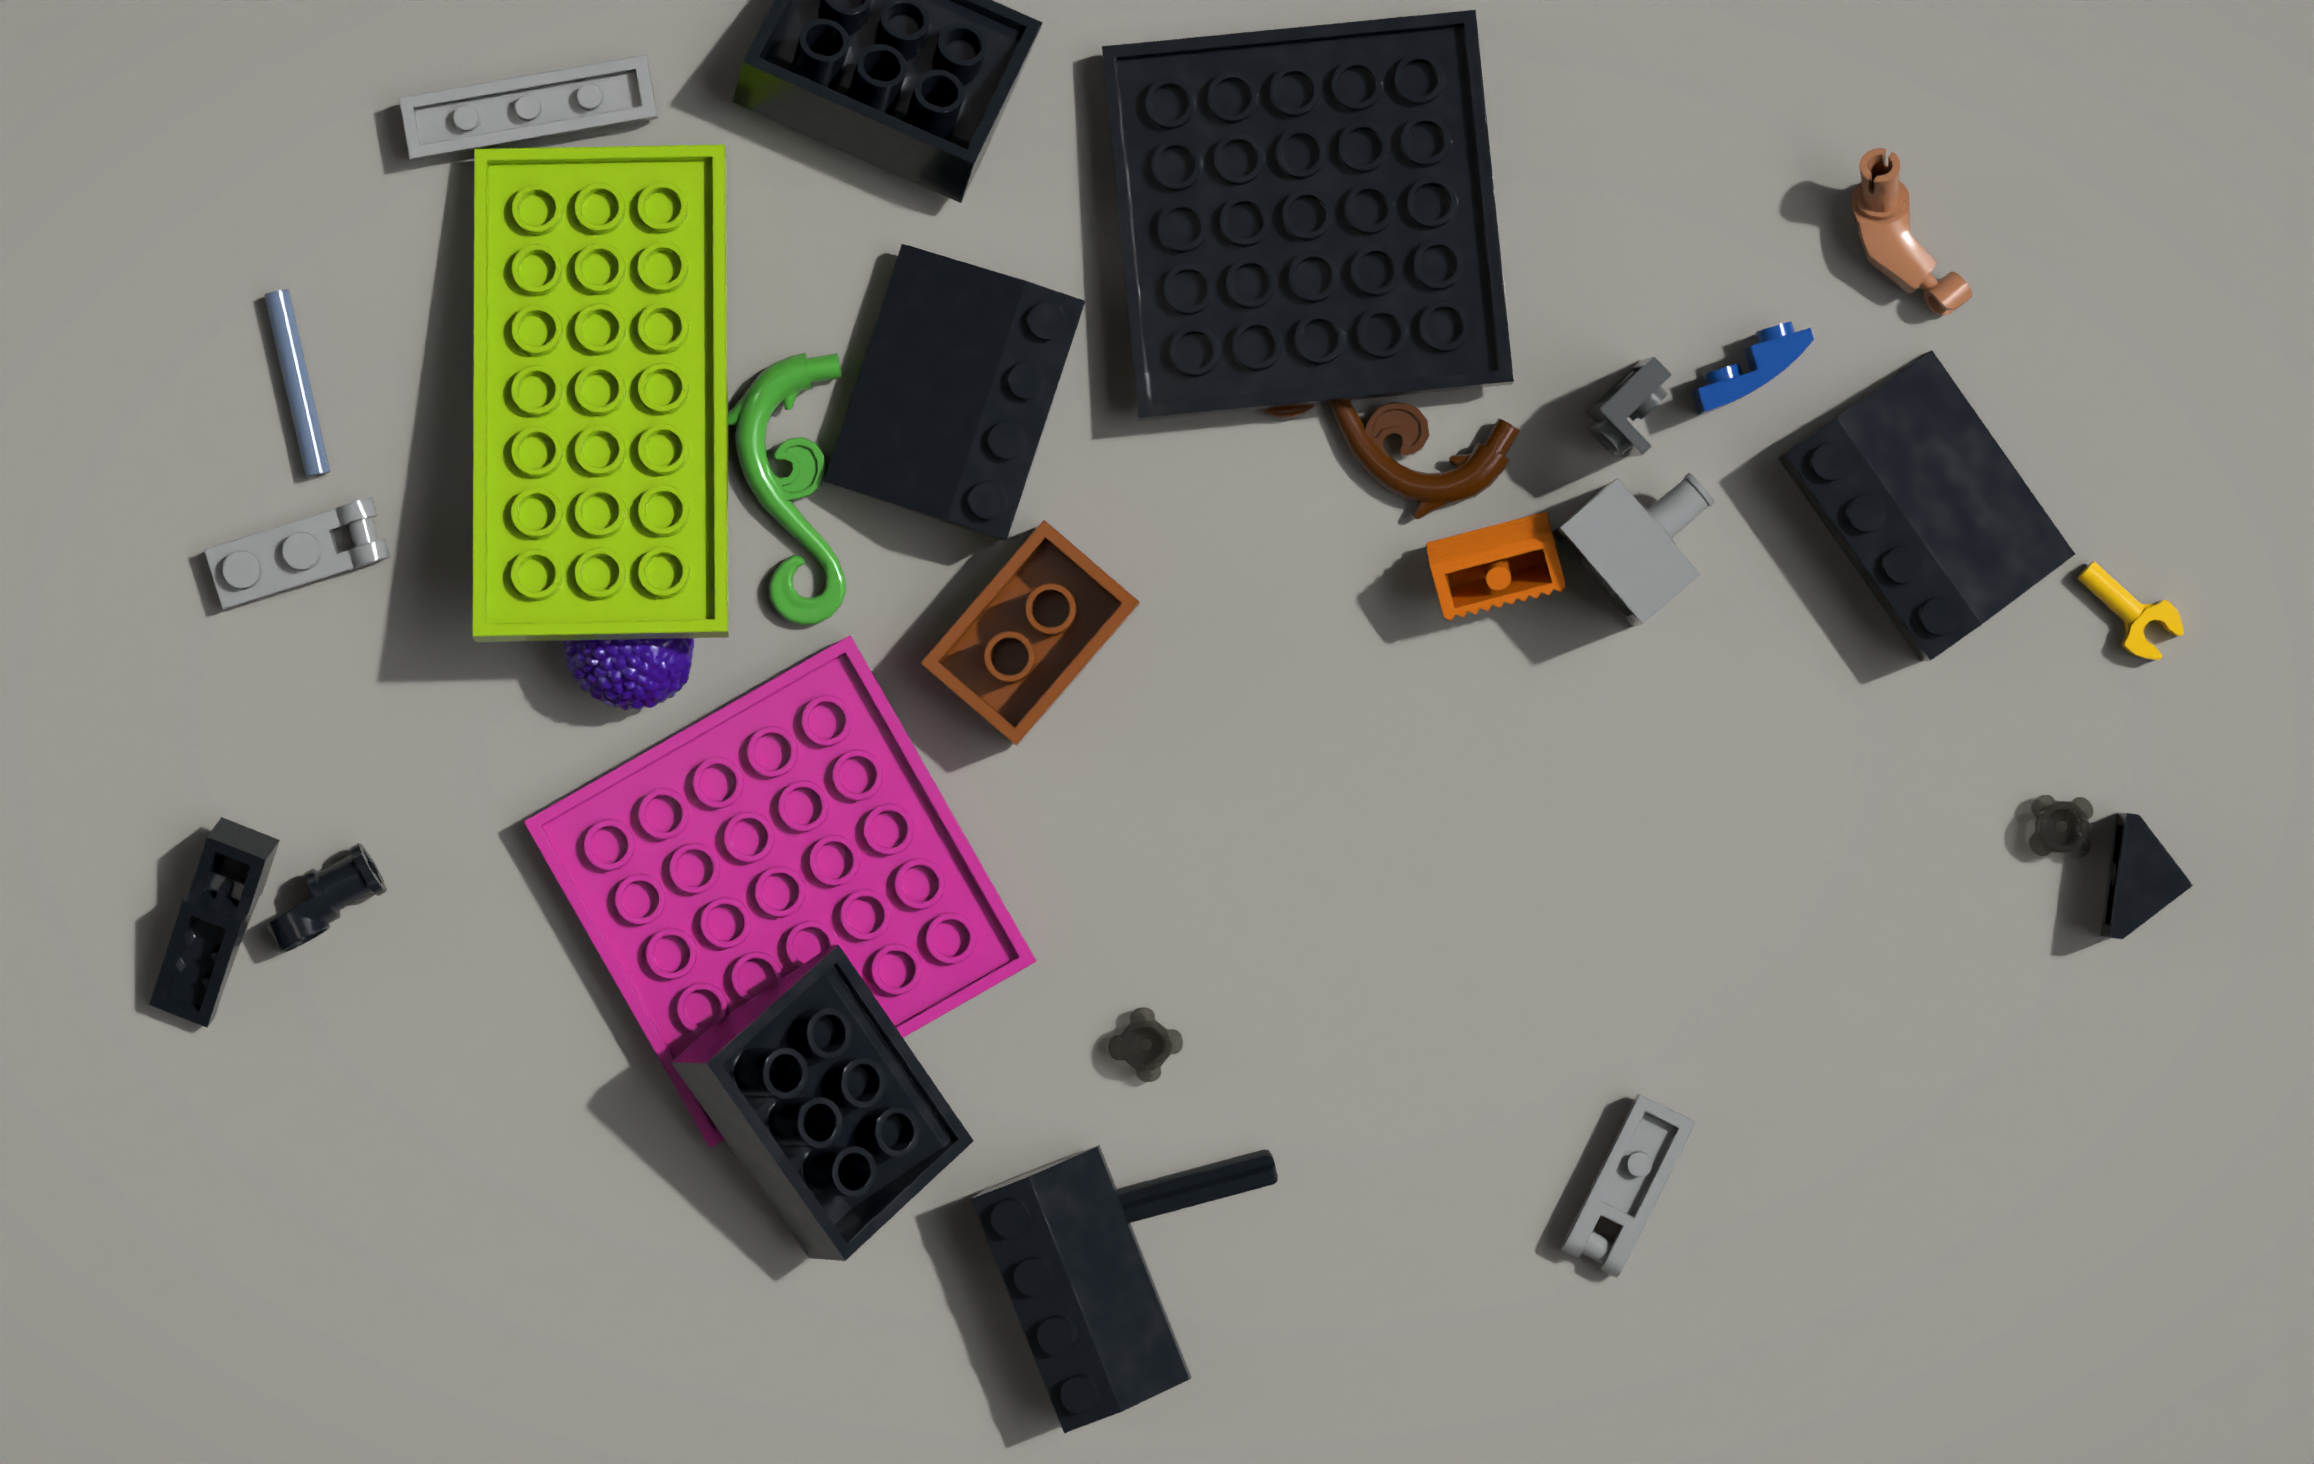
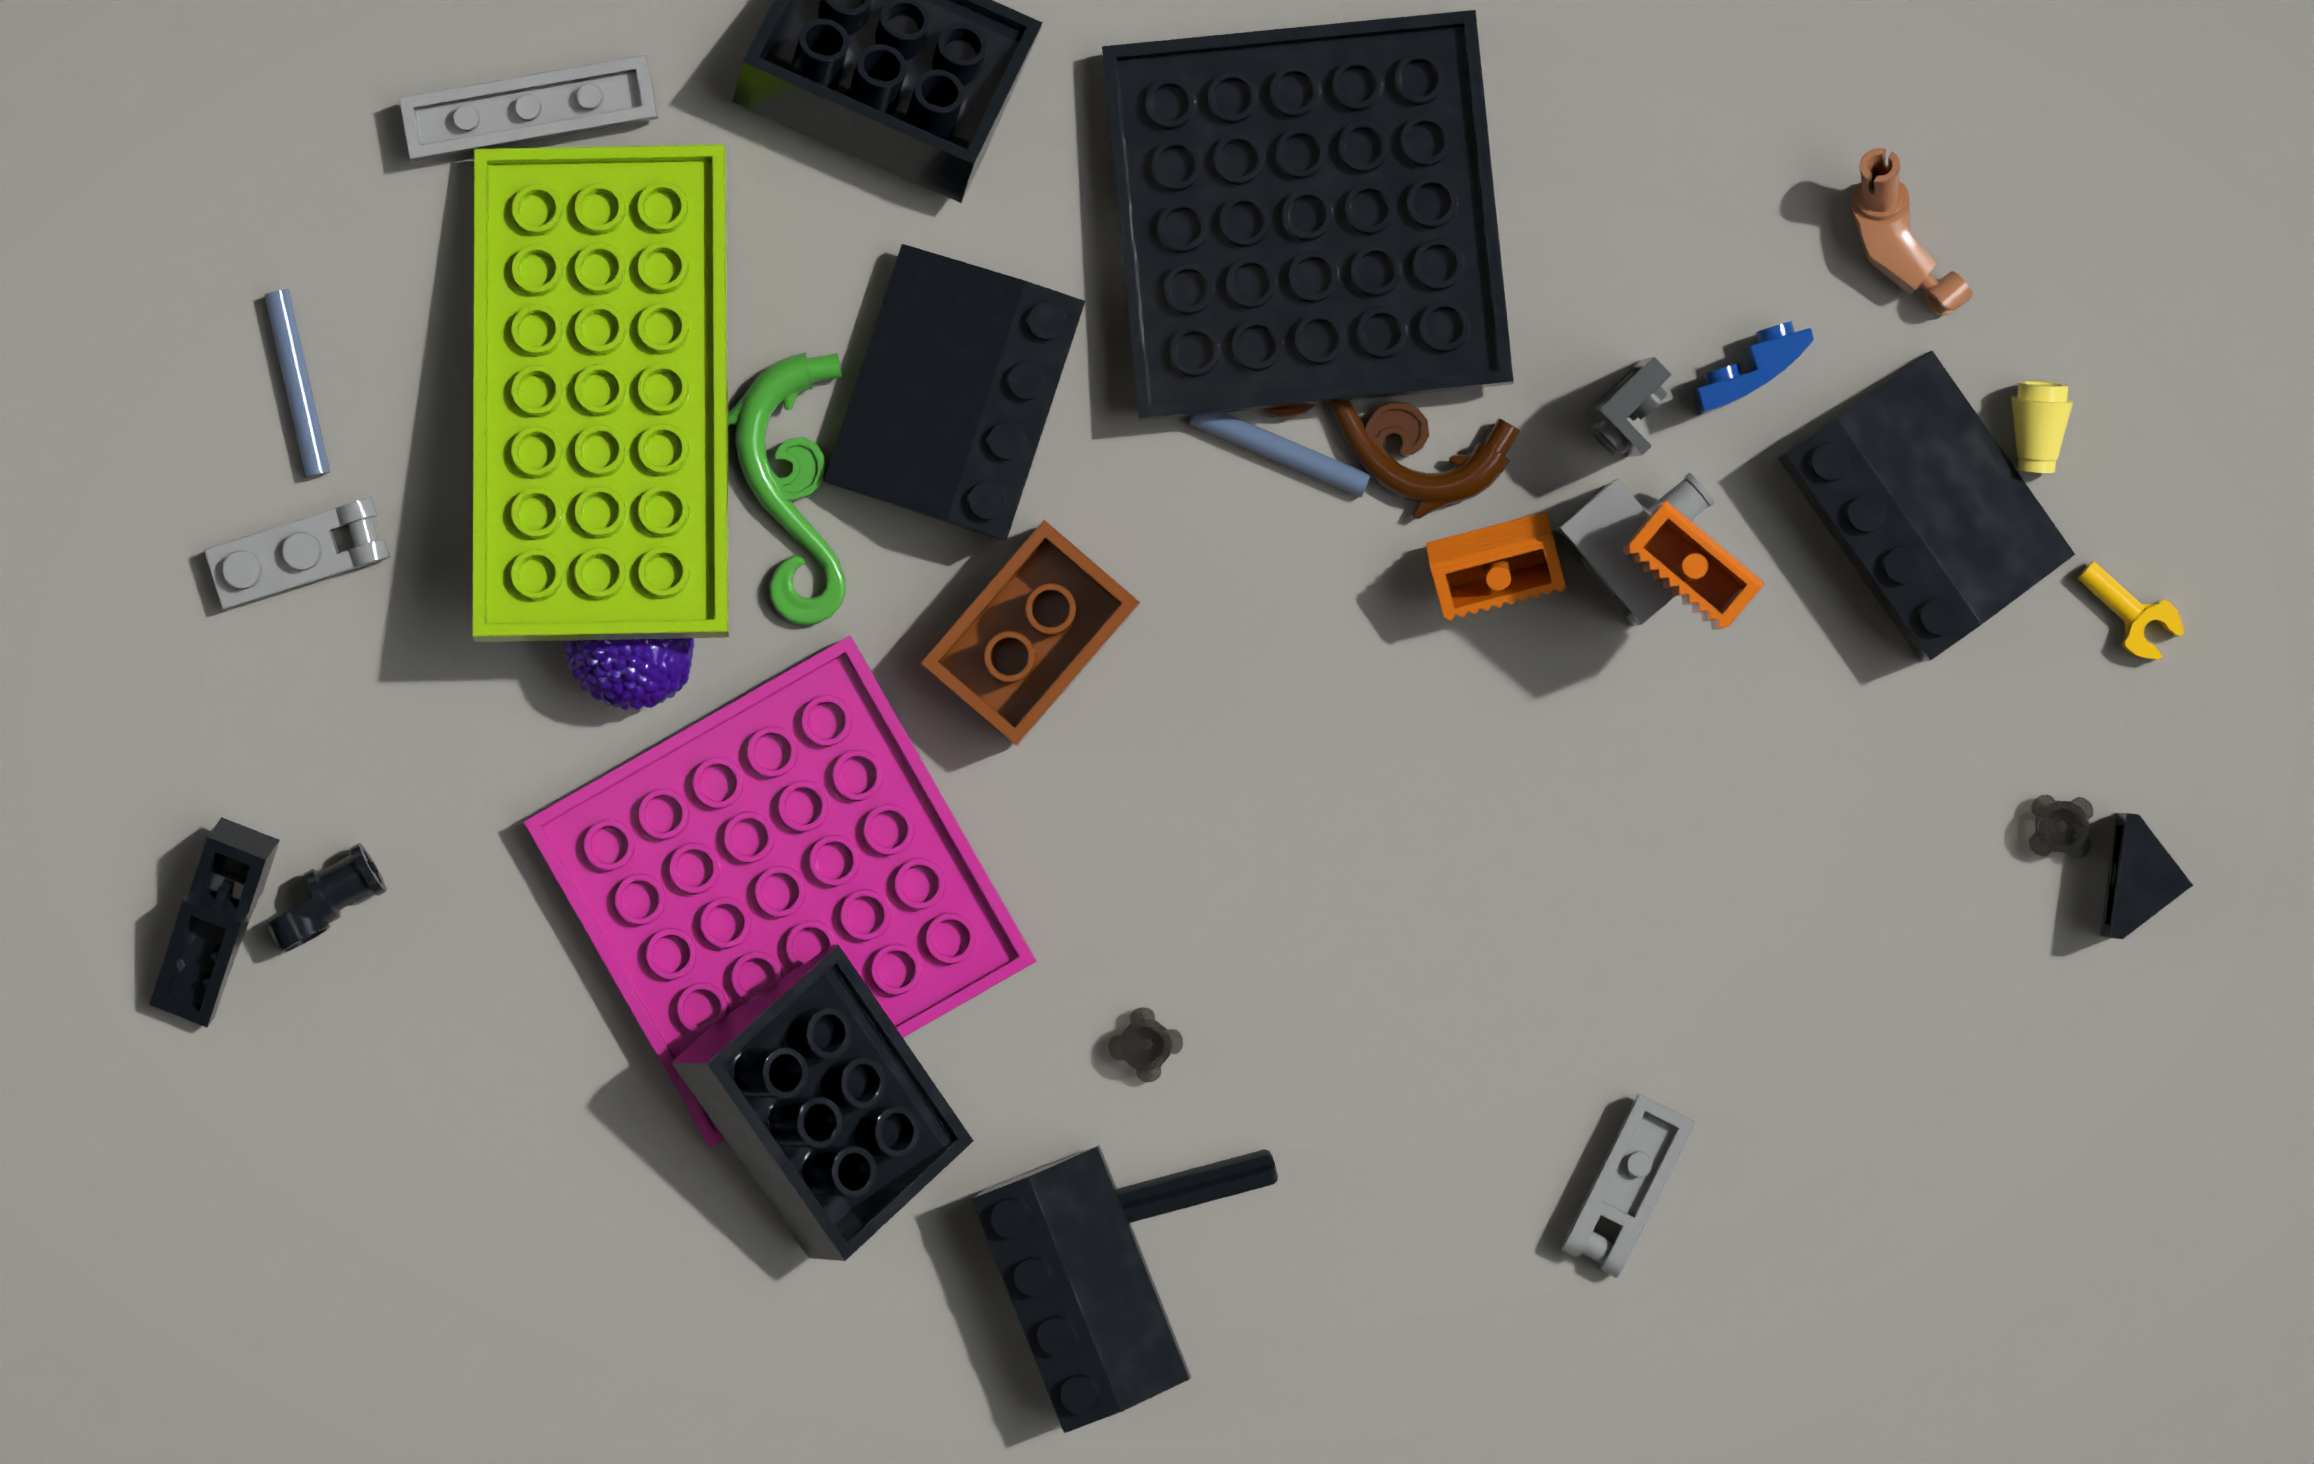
none -> sand blue bar [1189,413,1371,497]
none -> orange brick [1623,501,1764,630]
none -> light yellow cone [2011,381,2074,473]

